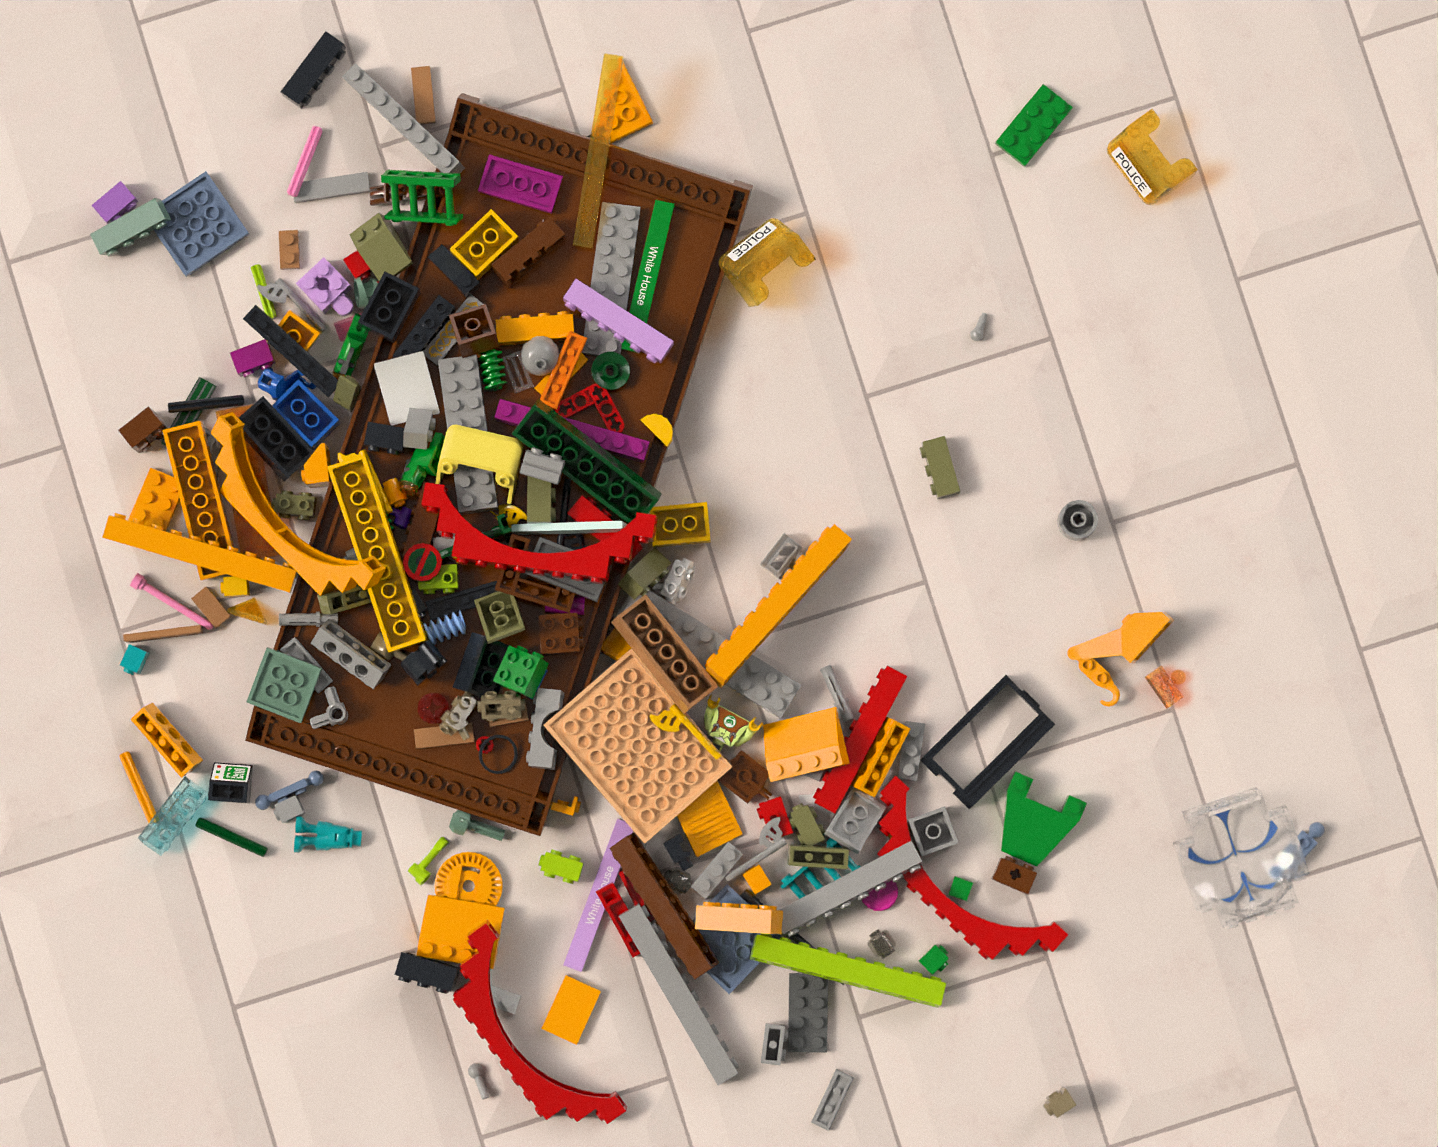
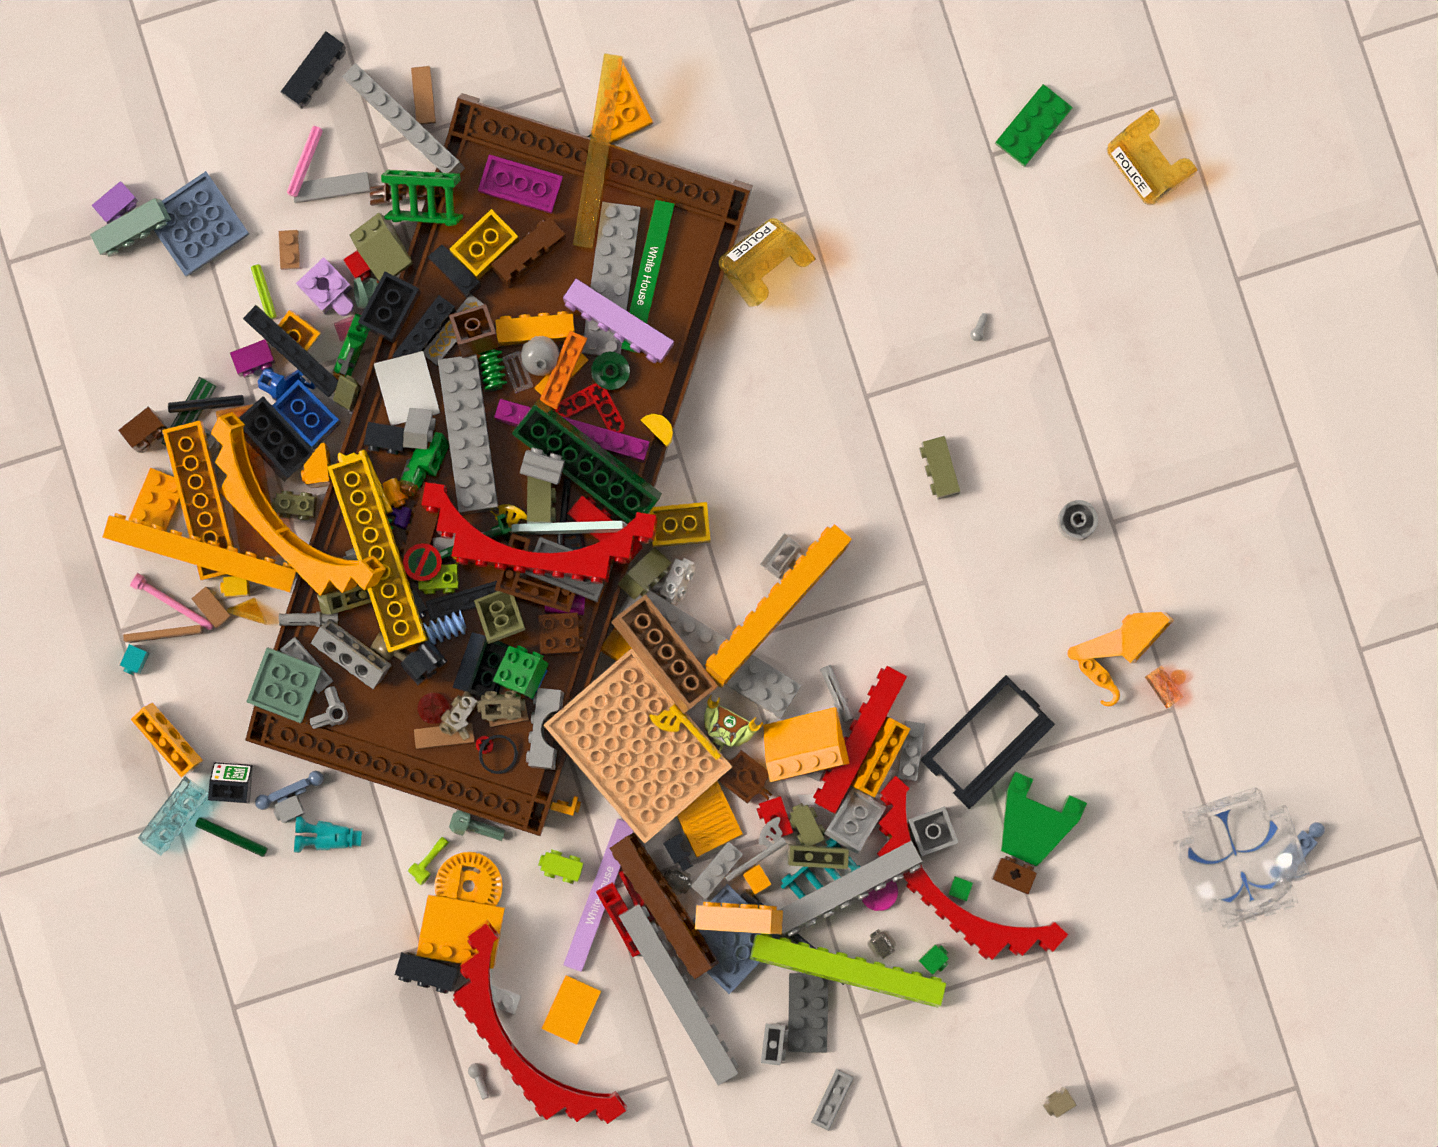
light orange axle [119,751,159,824] -> none
light grey piece [256,278,327,332] -> none
light yellow windscreen [435,425,523,504] -> none

